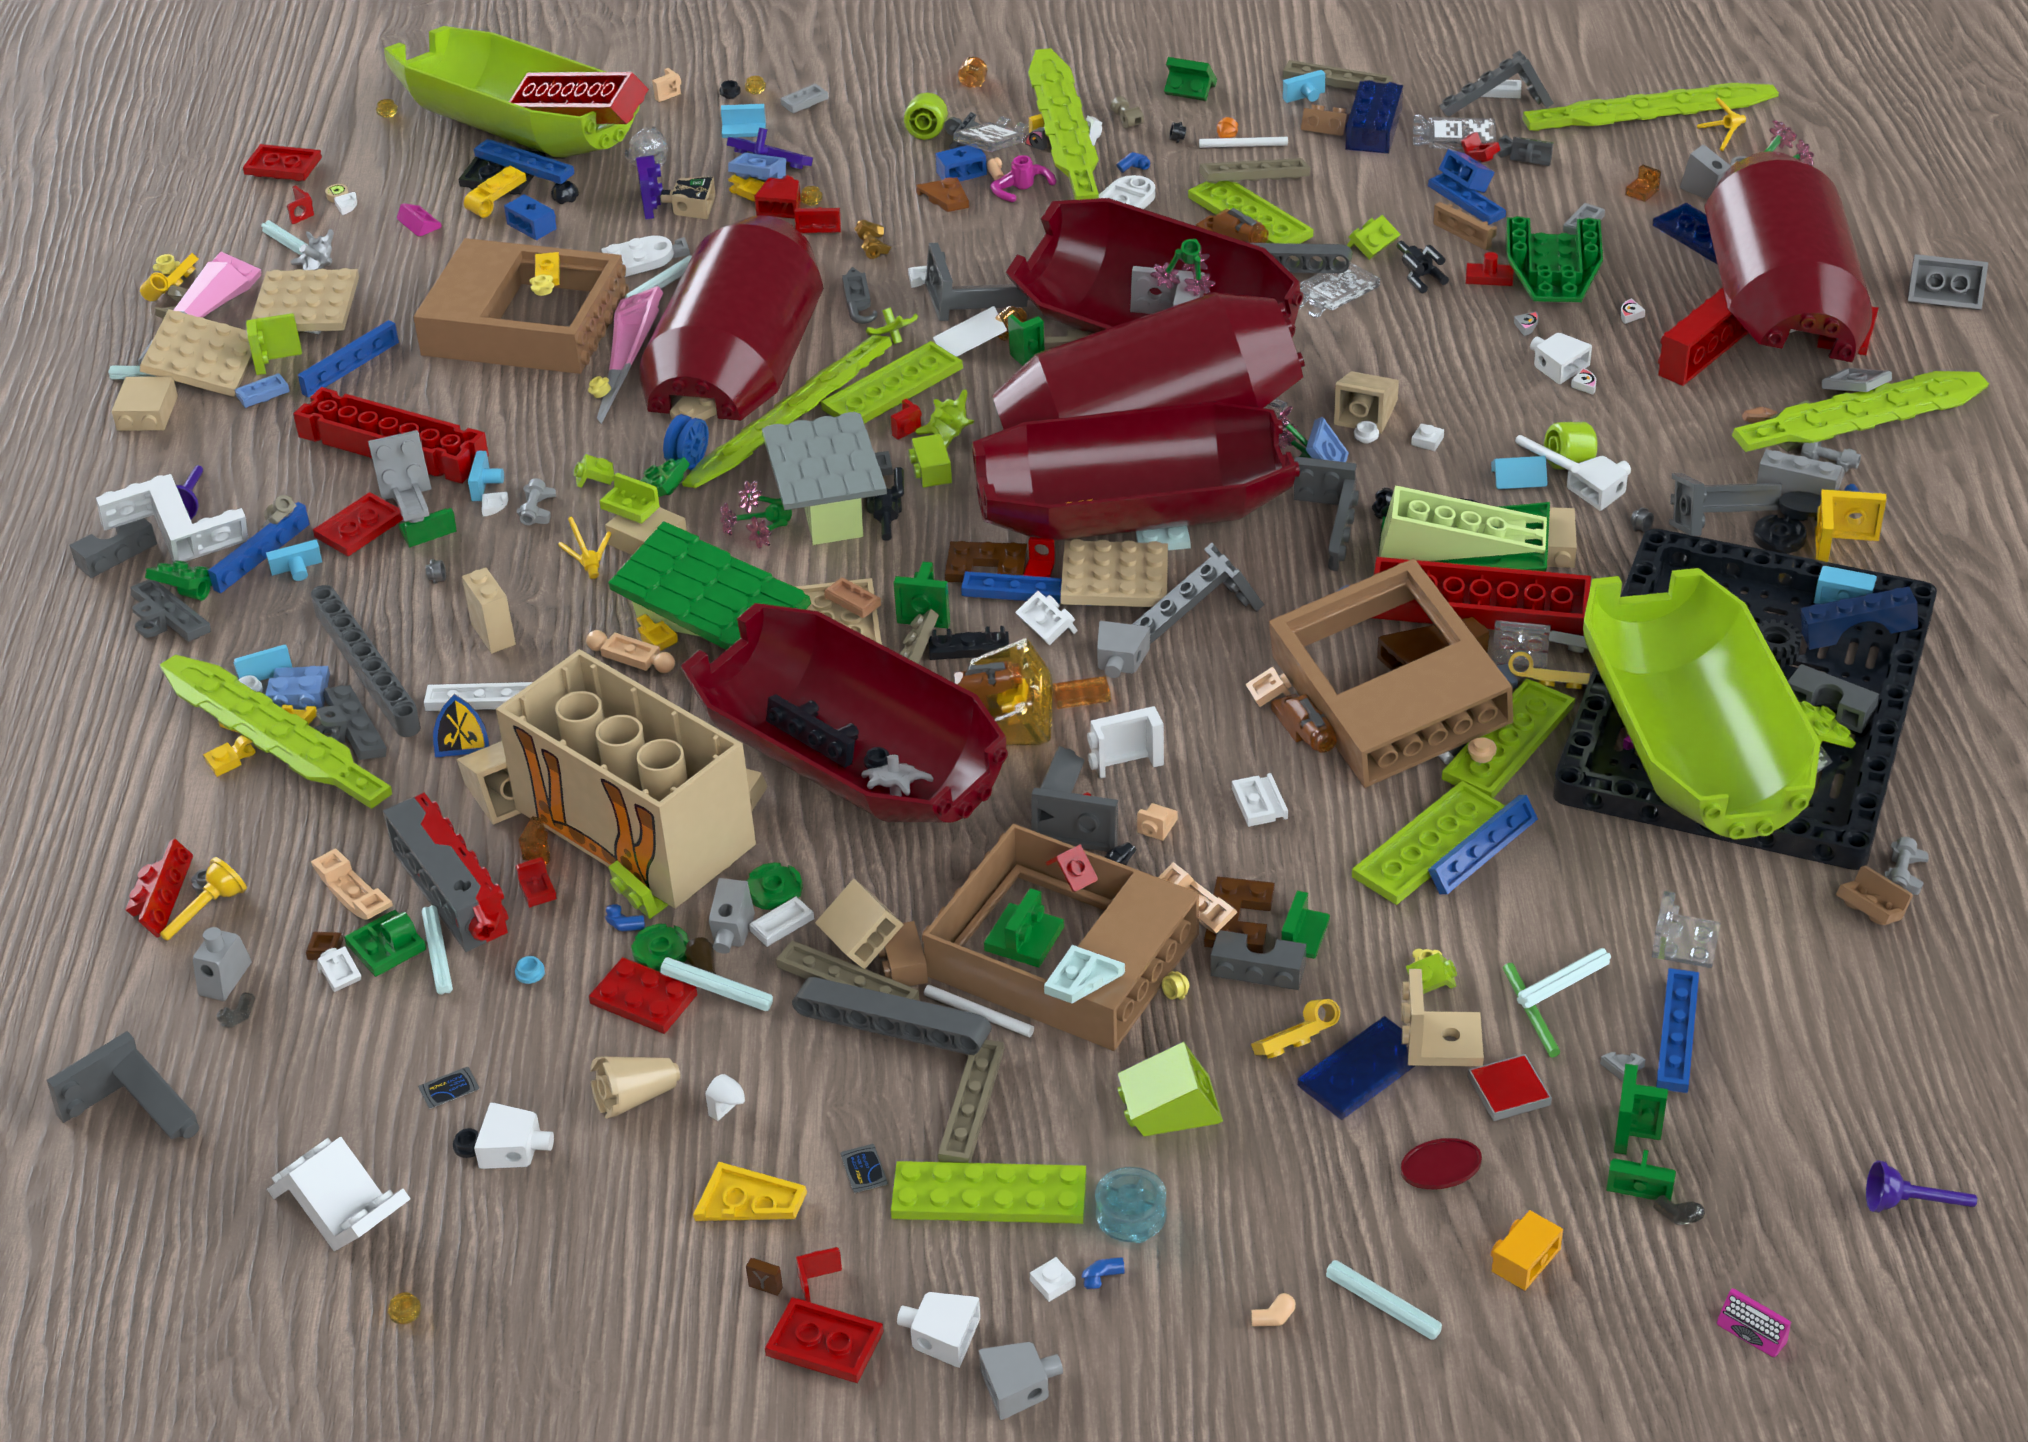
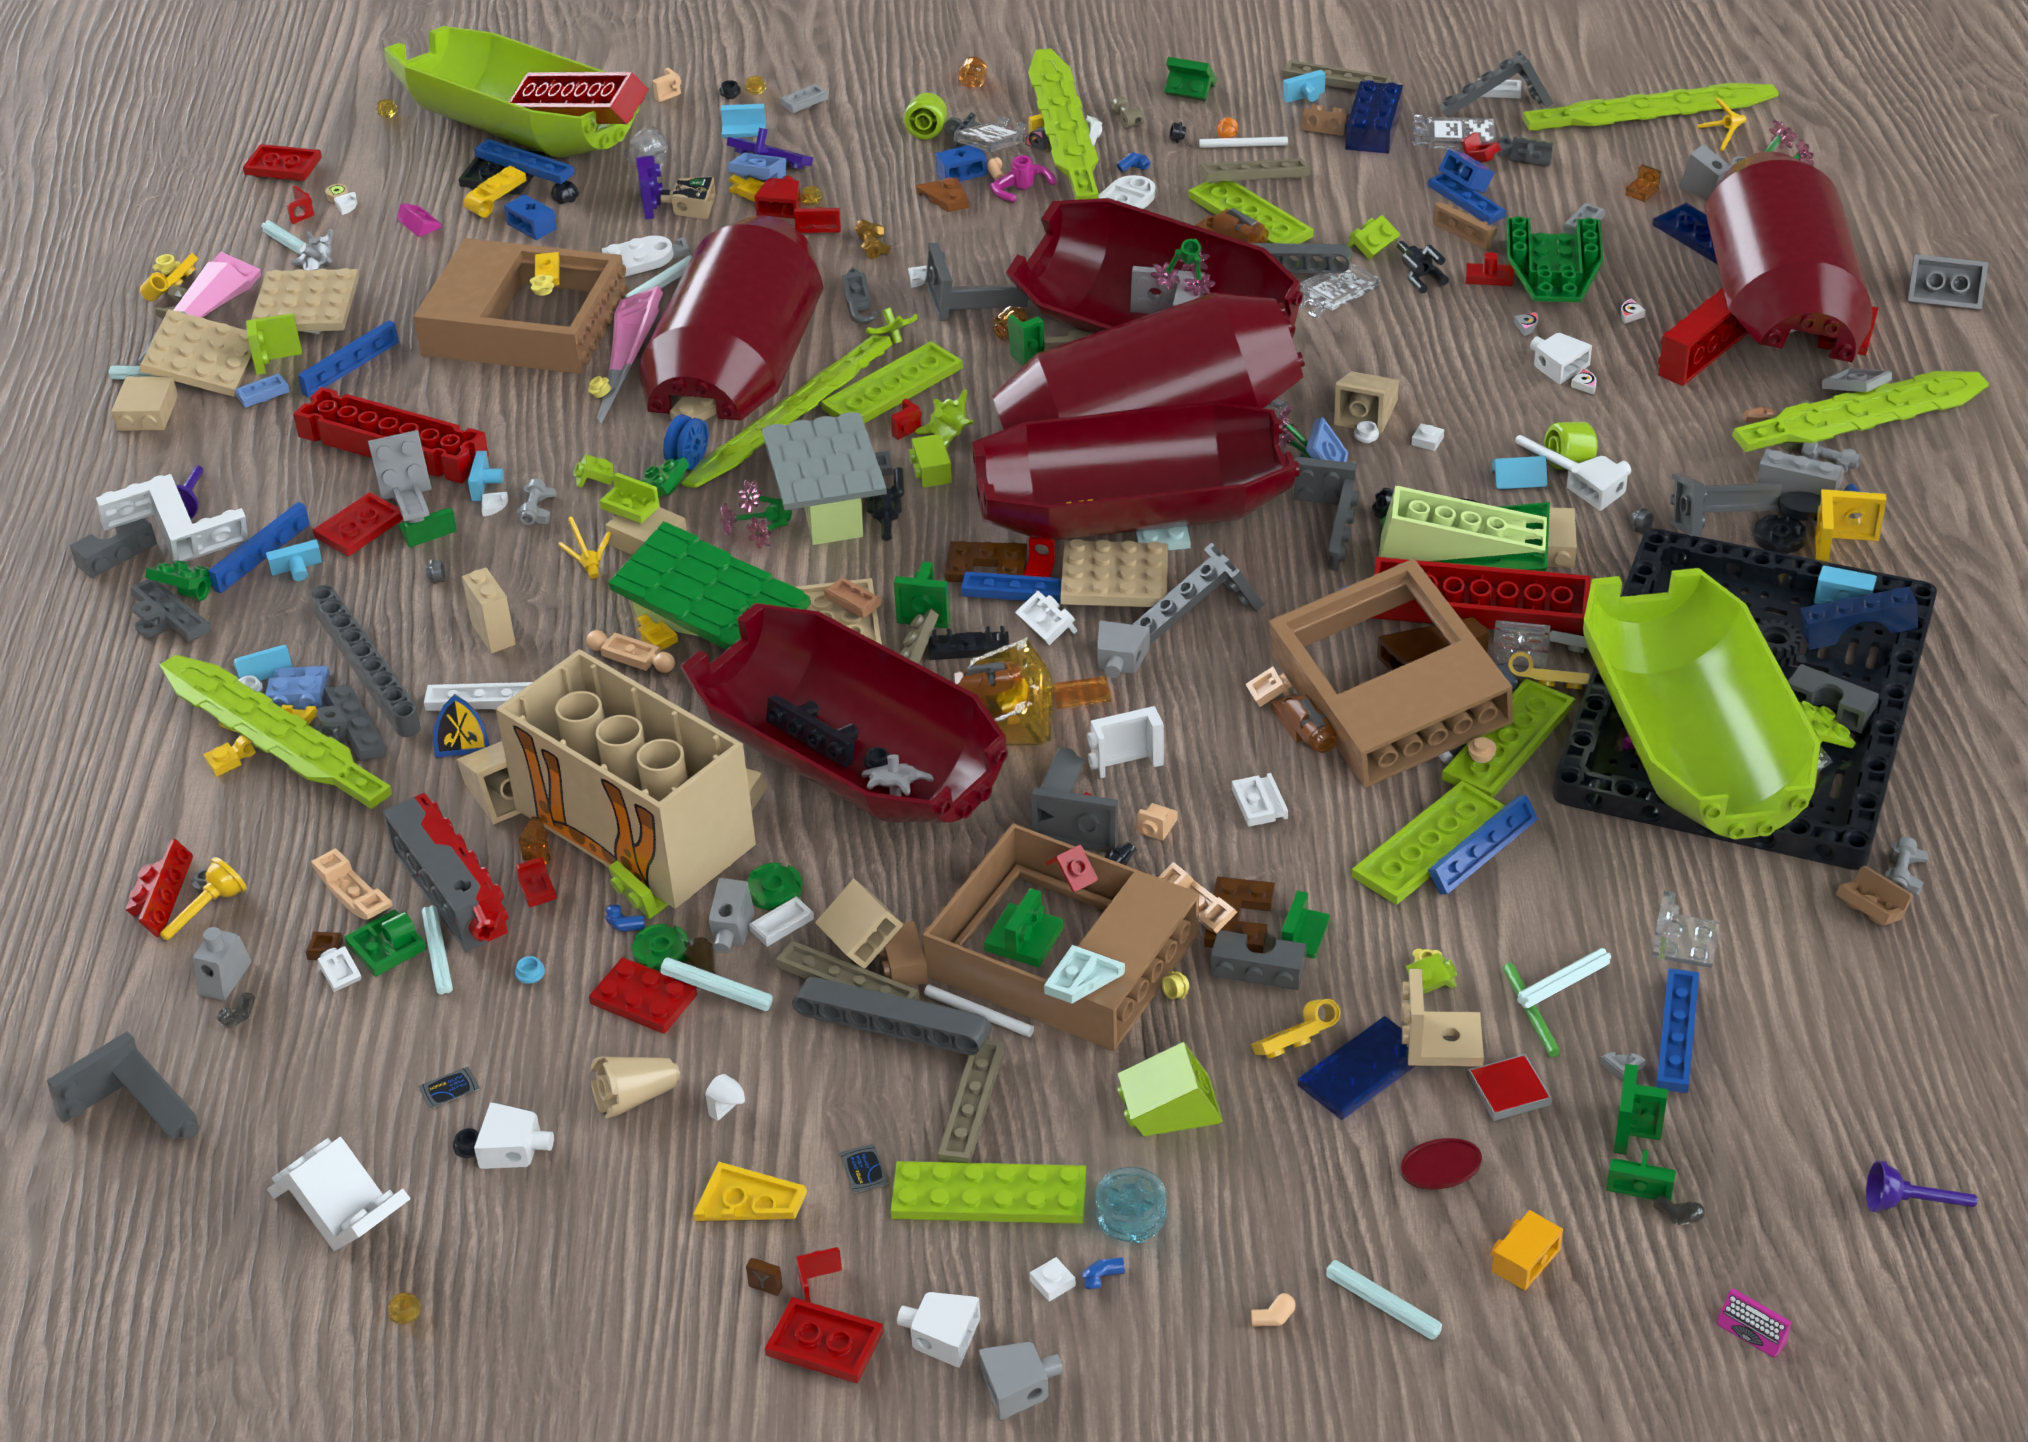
dark tan piece [261,495,297,528] -> none
white sticker [933,306,1007,357] -> none

